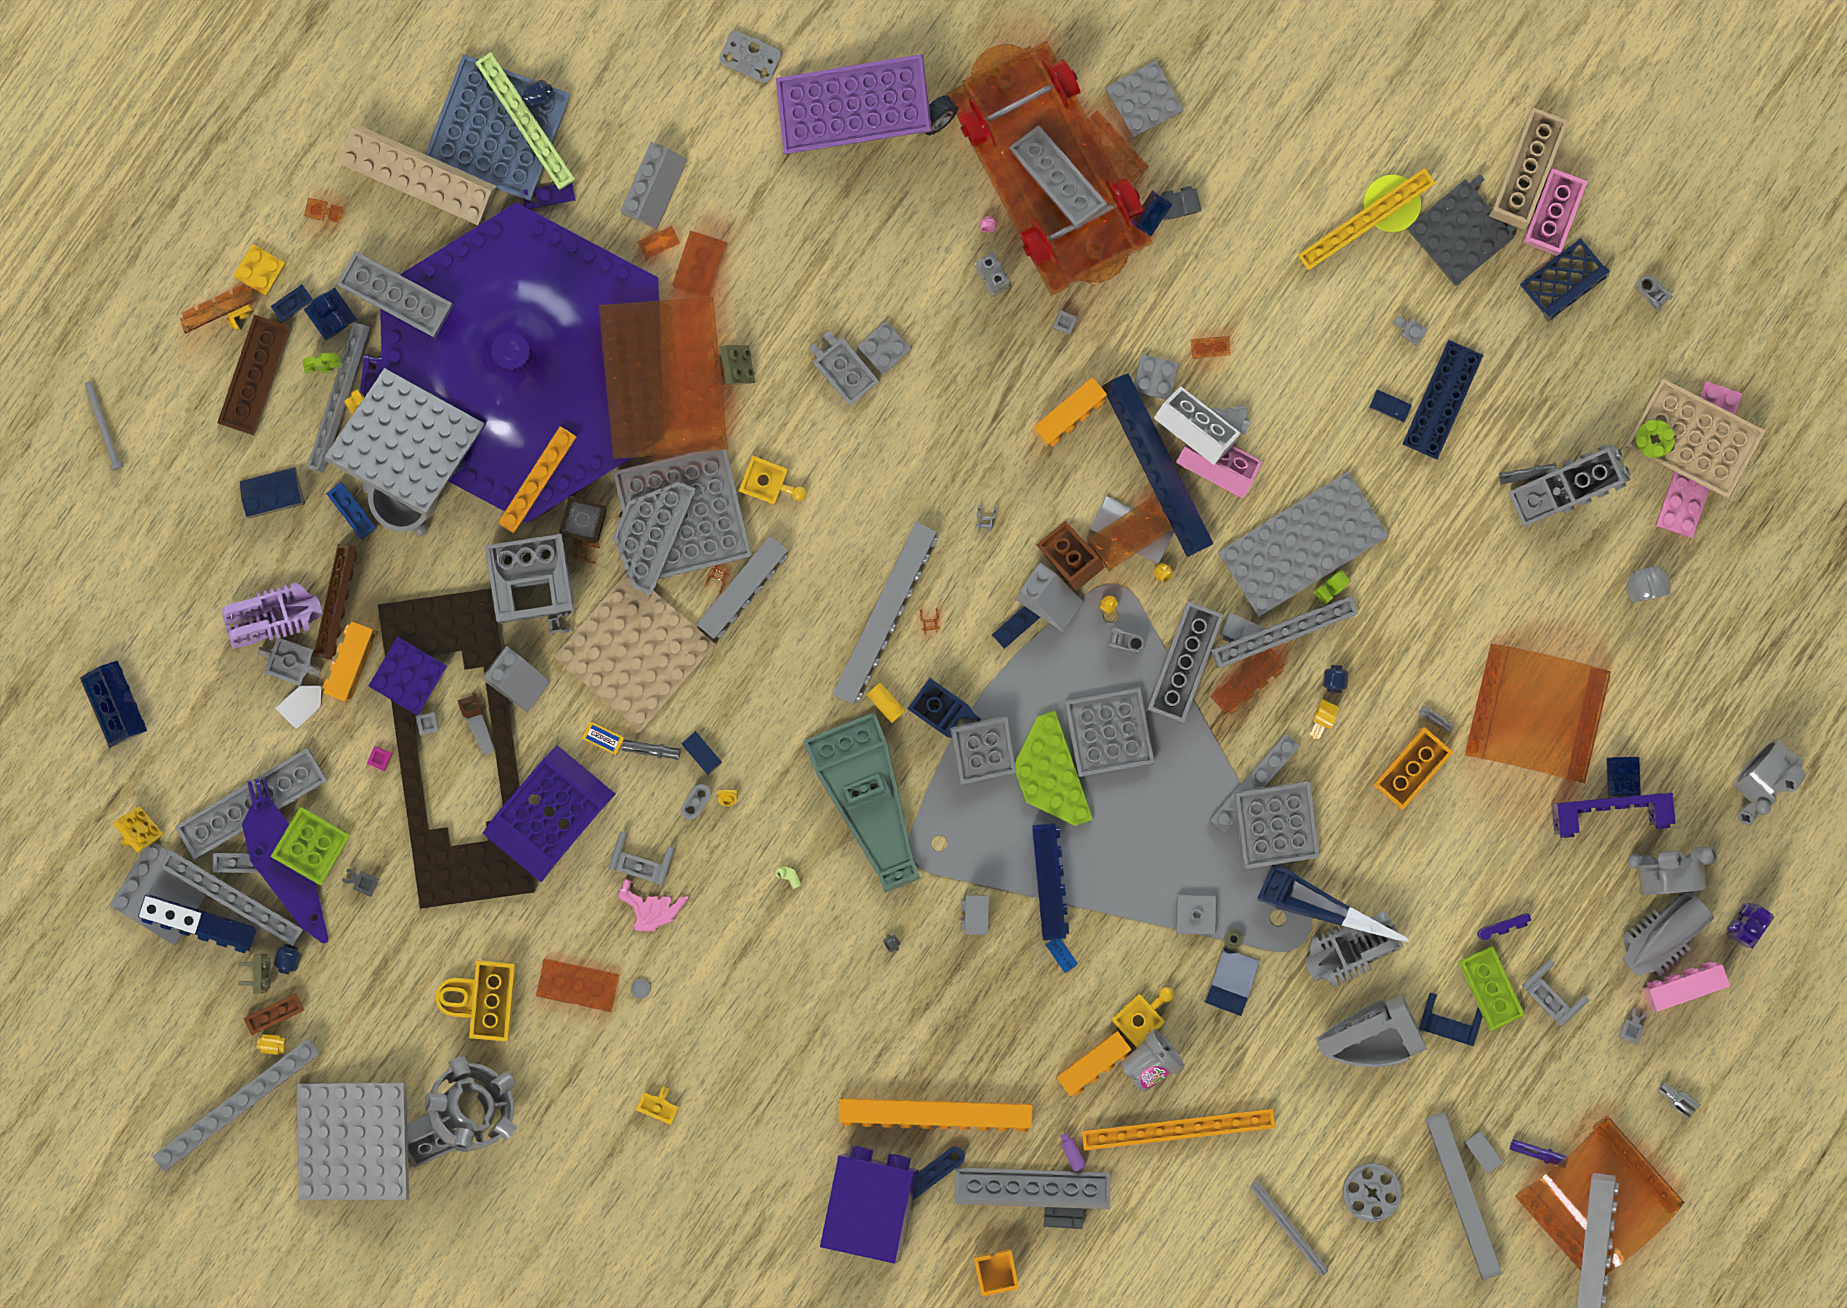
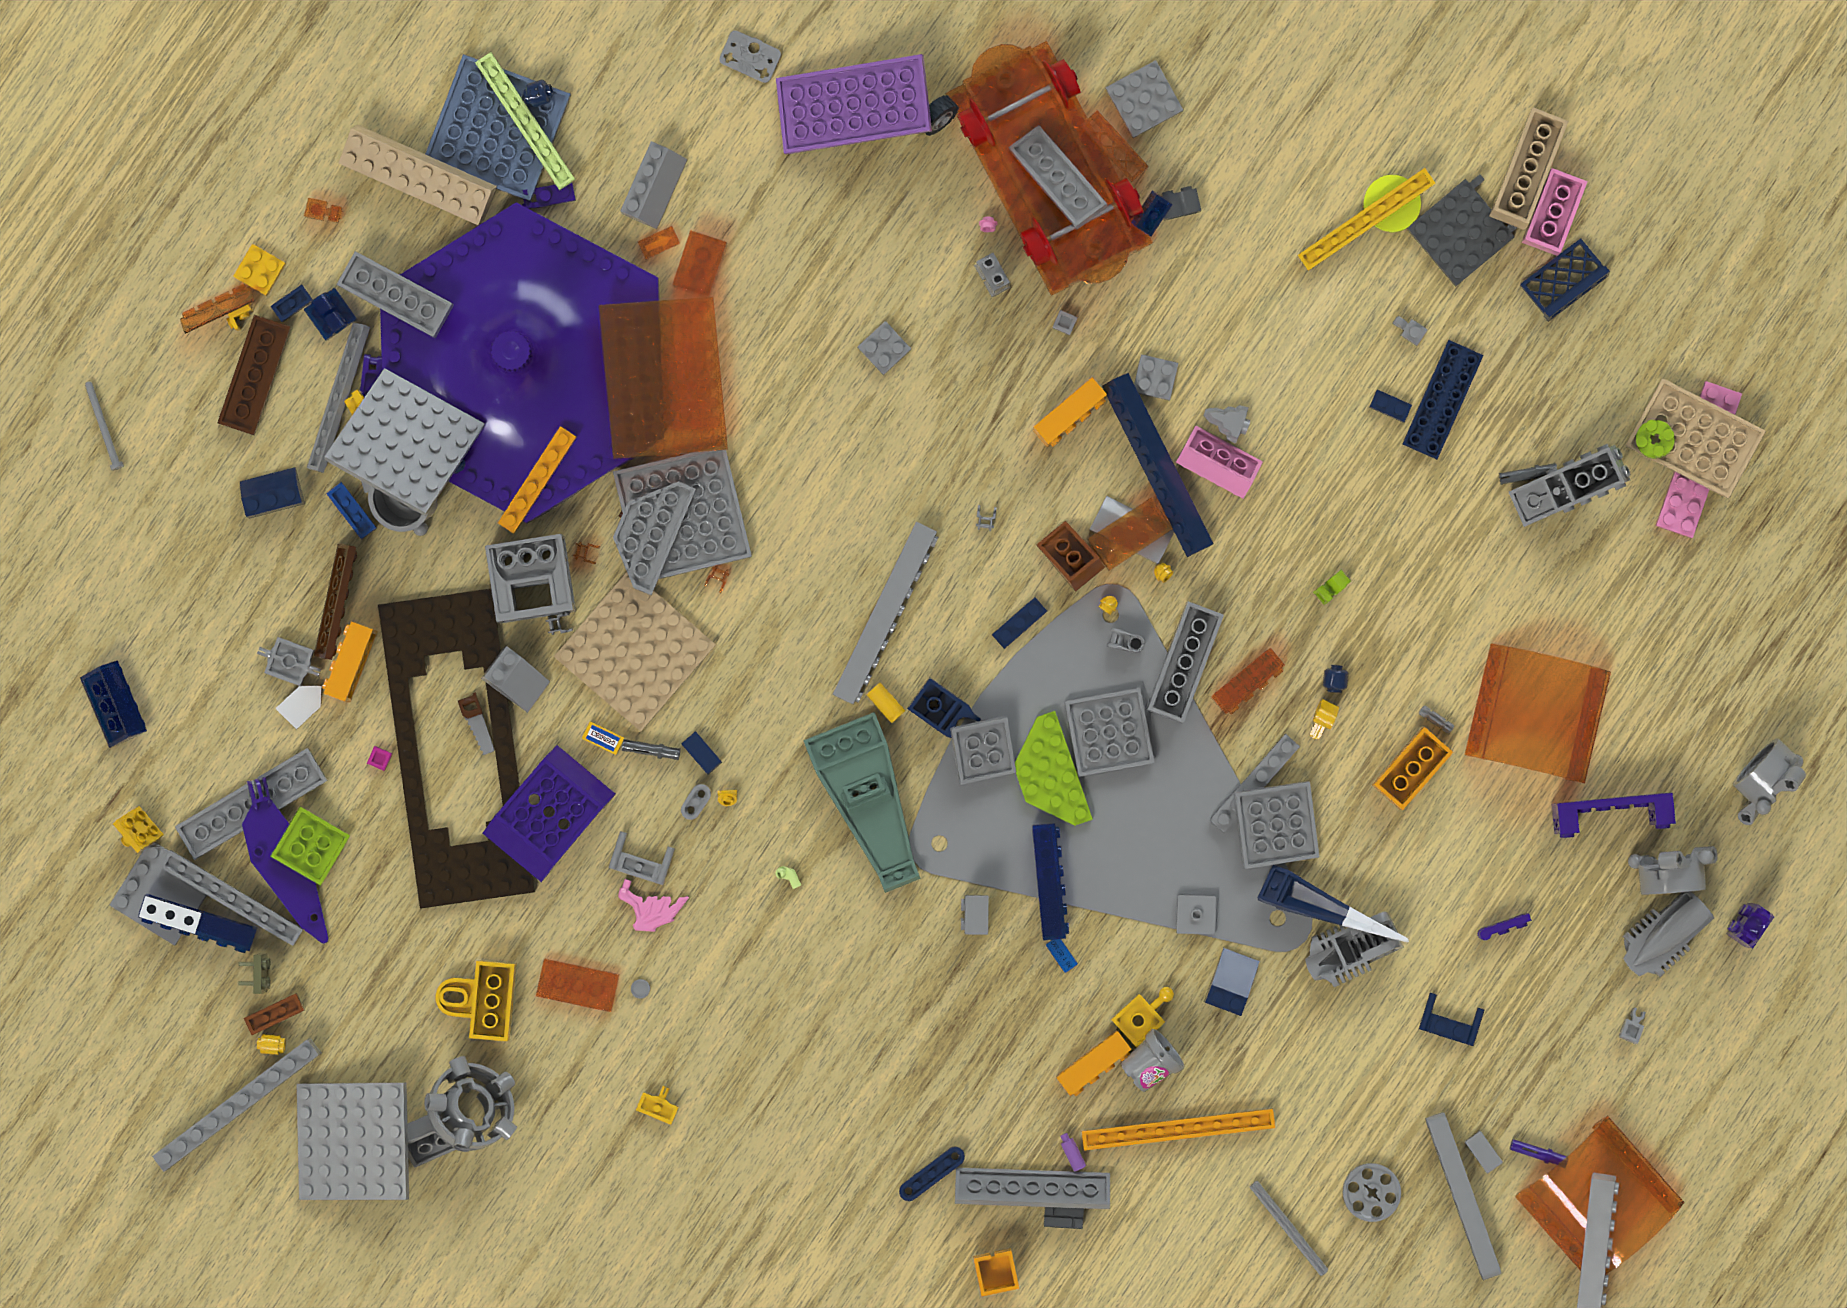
light grey plate [213,853,259,873] -> none
lavender connector [222,582,322,650] -> none
dark blue head [274,944,301,974] -> none
lime plate [303,353,342,374] -> none
dark grey plate [342,869,379,897] -> none
dark purple plate [368,637,448,716] -> none
light grey plate [416,712,439,735] -> none
piece [559,496,607,545] -> none
light grey brick [696,536,789,640] -> none
olive plate [715,345,755,385] -> none
yellow plate [739,456,807,505] -> none
light grey tile [809,331,879,406] -> none
dark purple brick [820,1145,919,1264] -> none
light orange brick [839,1098,1032,1132] -> none
dark grey plate [883,934,900,953] -> none
clear orange piece [919,607,940,634] -> none
light grey slope [1015,563,1083,632] -> none
white brick [1154,386,1241,465] -> none
clear orange plate [1190,336,1231,359] -> none
light grey plate [1211,596,1358,668] -> none
light grey plate [1218,472,1389,617] -> none
light grey brick [1219,613,1265,643] -> none
olive plate [1224,929,1243,949] -> none
light grey panel [1316,994,1427,1067] -> none
lime plate [1458,945,1525,1032] -> none
light grey plate [1522,959,1589,1027] -> none
clear blue plate [1607,757,1641,796] -> none
light grey piece [1626,566,1671,603] -> none
light grey piece [1636,276,1673,311] -> none
bright pink brick [1643,961,1730,1012] -> none
light grey arm [1657,1081,1700,1119] -> none

